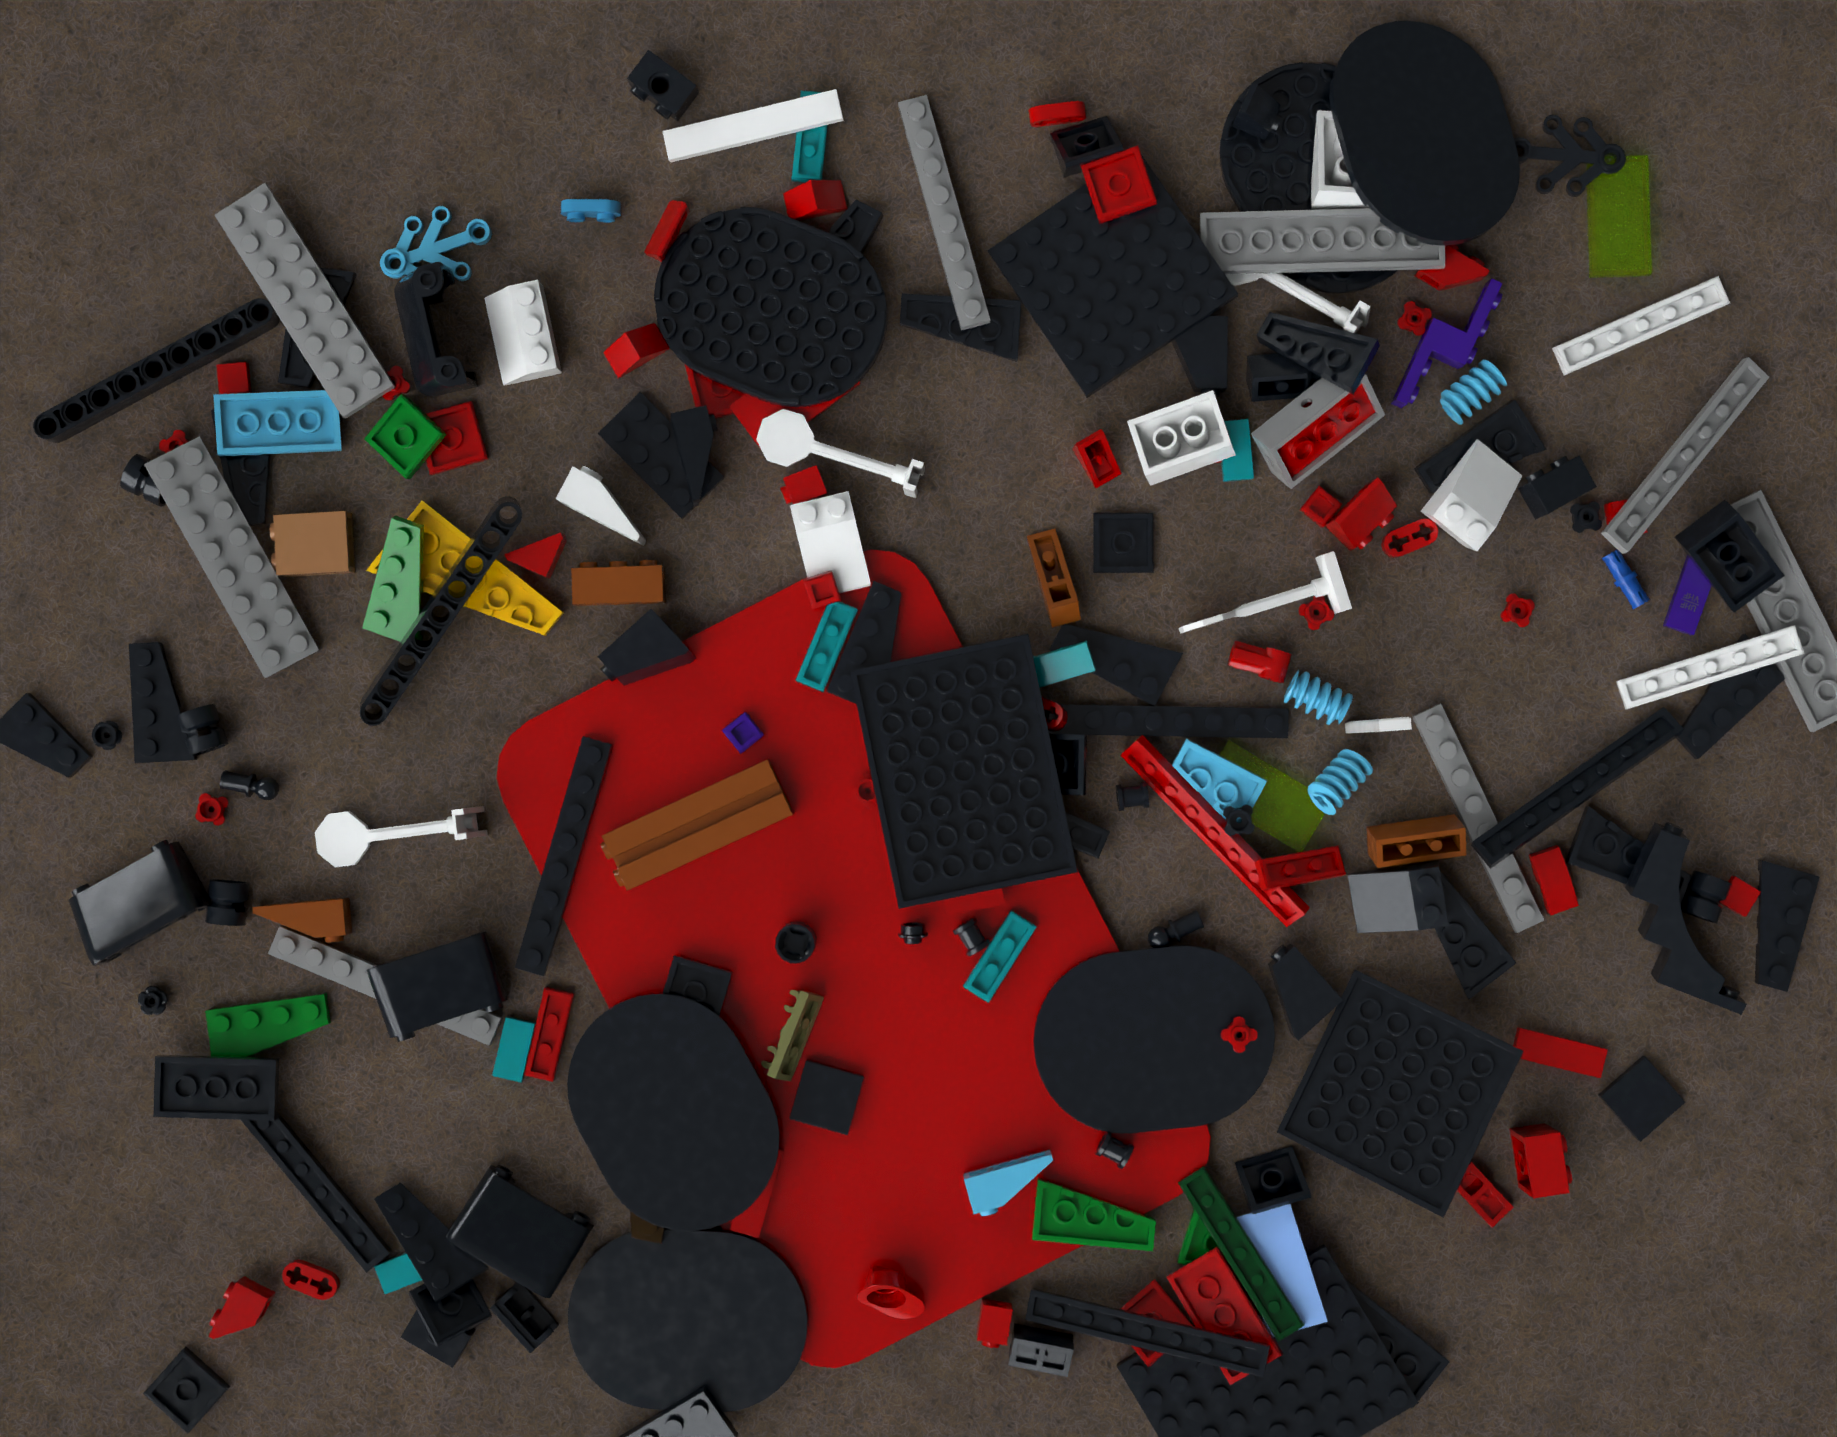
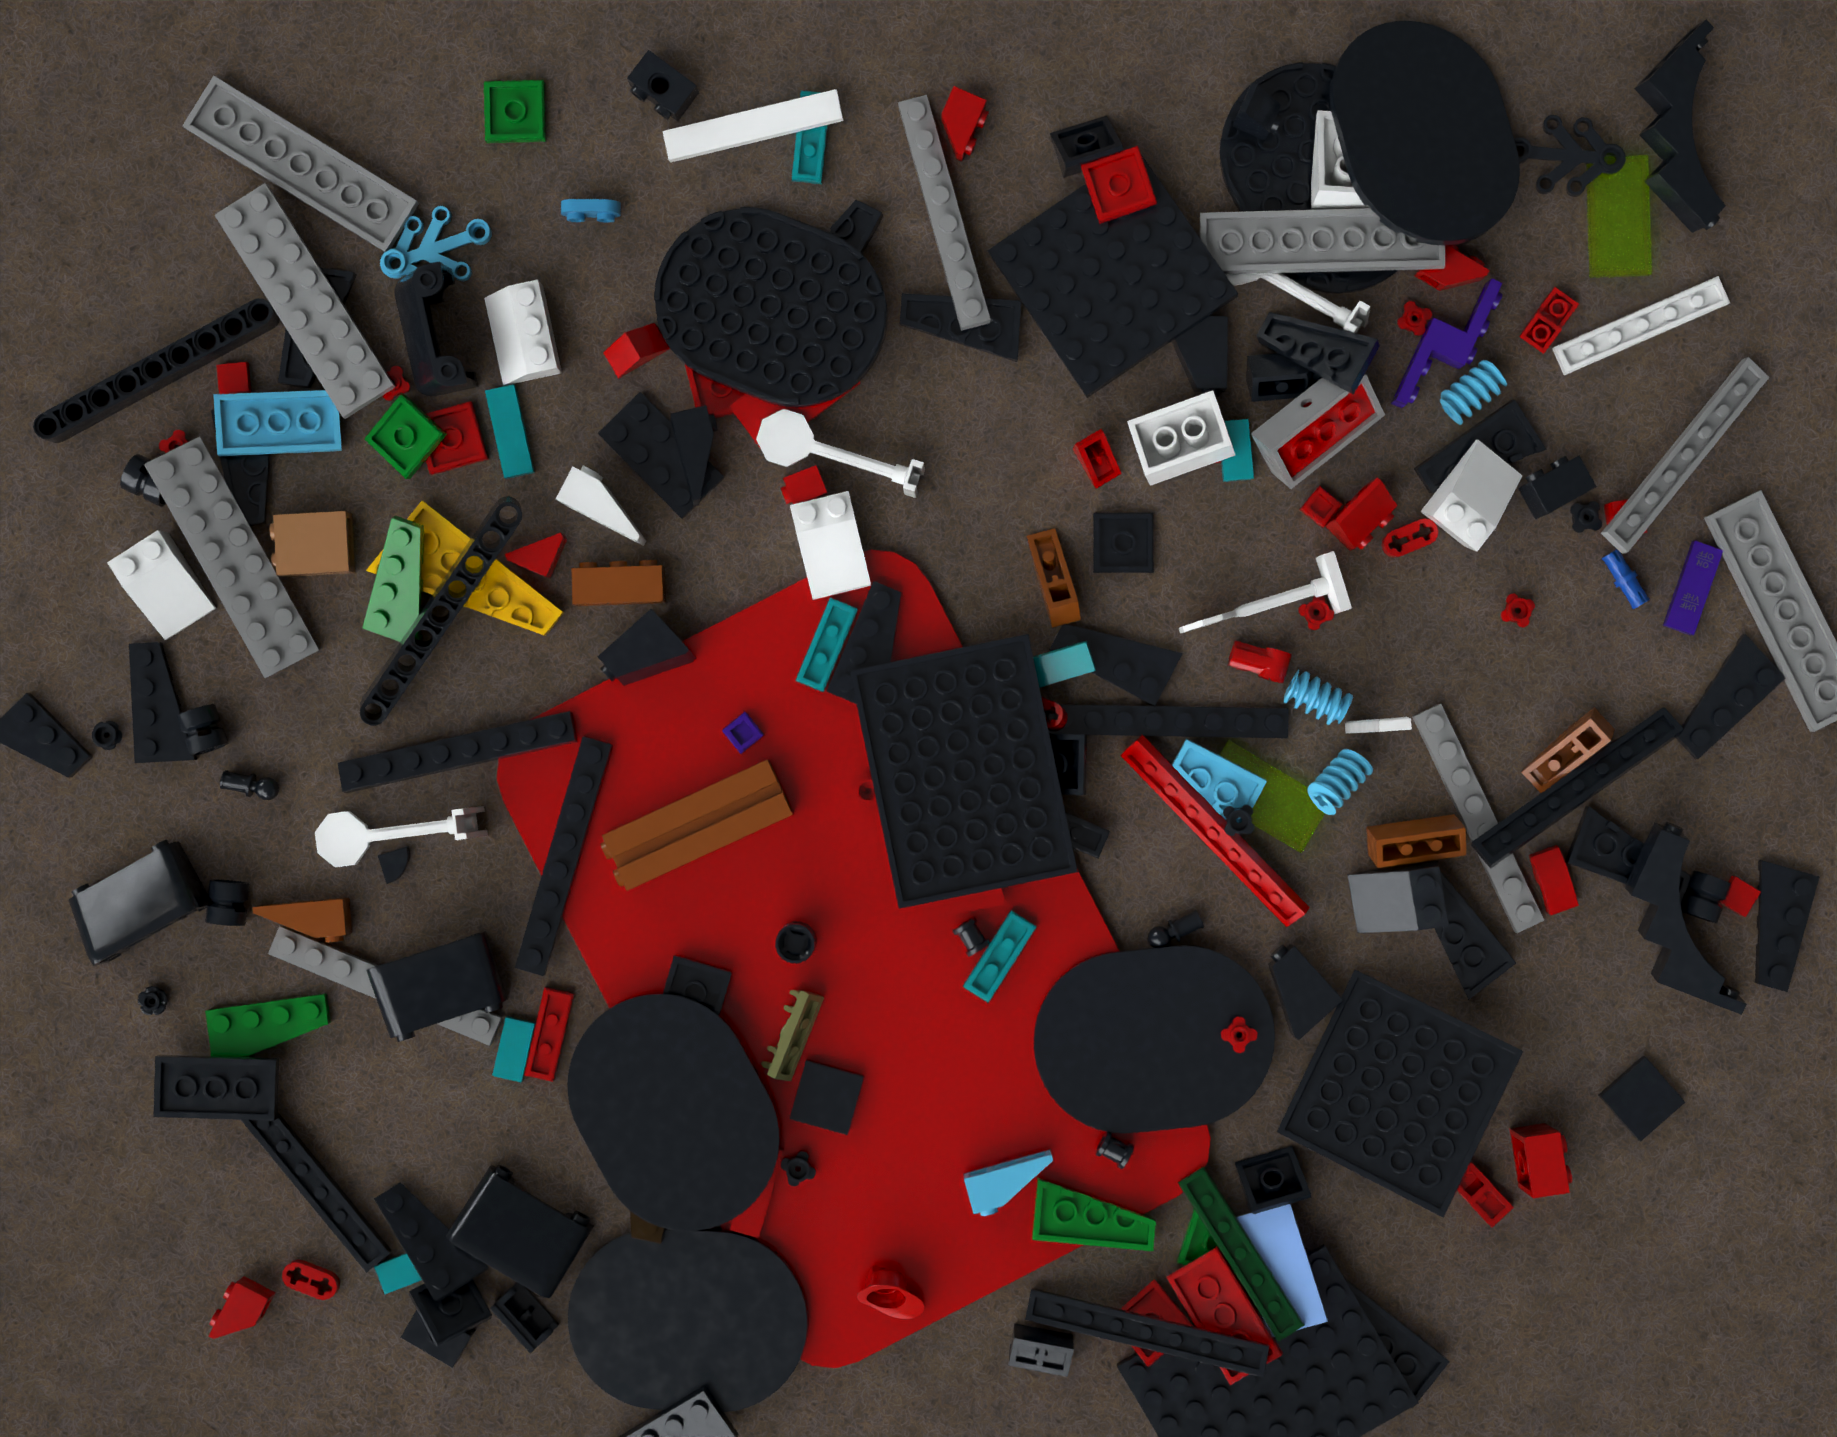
black tile [143,1347,230,1434] -> none
red plate [195,793,229,826] -> none
red slope [644,200,690,262] -> none
red slope [783,180,847,221] -> none
red tile [803,570,841,609] -> none
black plate [898,922,928,944] -> none
red brick [976,1298,1013,1348] -> none
red beam [1028,101,1087,127] -> none
black bush [1116,781,1149,811] -> none
red tile [1255,845,1346,891] -> none
red tile [1513,1027,1608,1079] -> none
white tile [1616,625,1805,710] -> none
black slope [1674,500,1785,612] -> none
none -> white slope [107,530,216,640]
none -> light grey plate [182,76,419,252]
none -> black plate [338,711,578,793]
none -> black tile [378,846,410,884]
none -> green tile [484,80,546,143]
none -> teal tile [485,384,535,479]
none -> black plate [781,1151,816,1186]
none -> red slope [941,86,989,162]
none -> red slope [1519,287,1579,354]
none -> dark orange slope [1521,707,1615,793]
none -> black arch [1634,19,1726,233]

